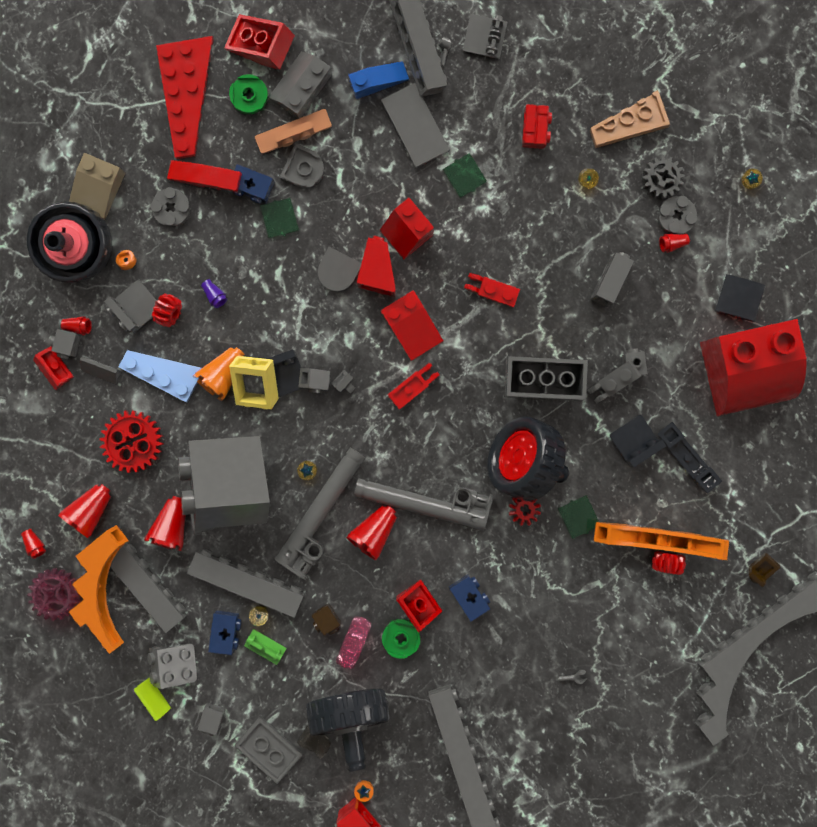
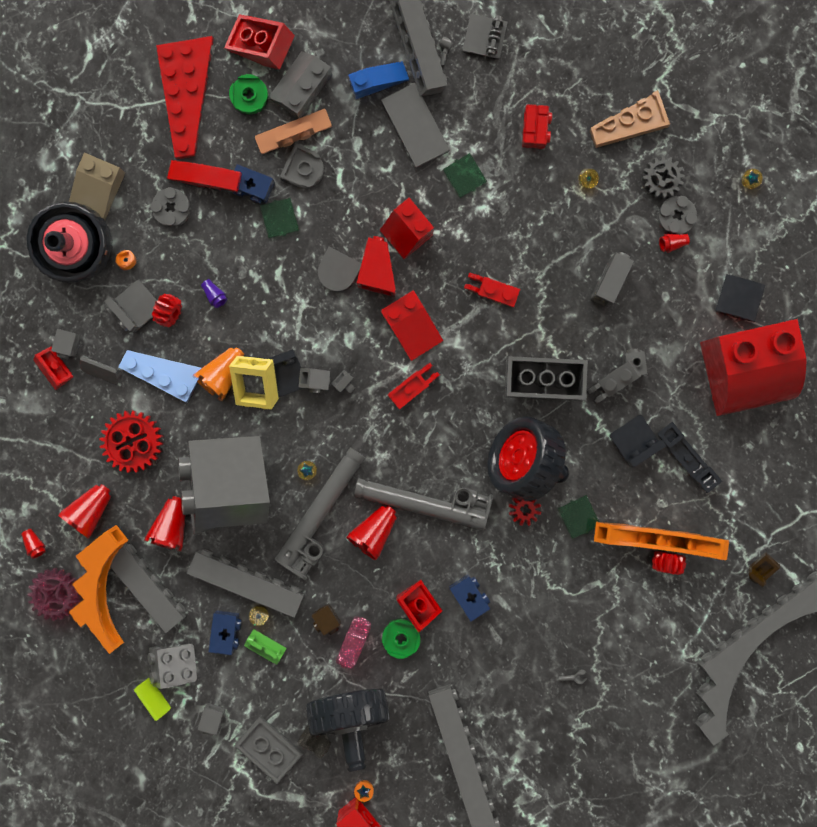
red cone [61,316,92,335] -> none

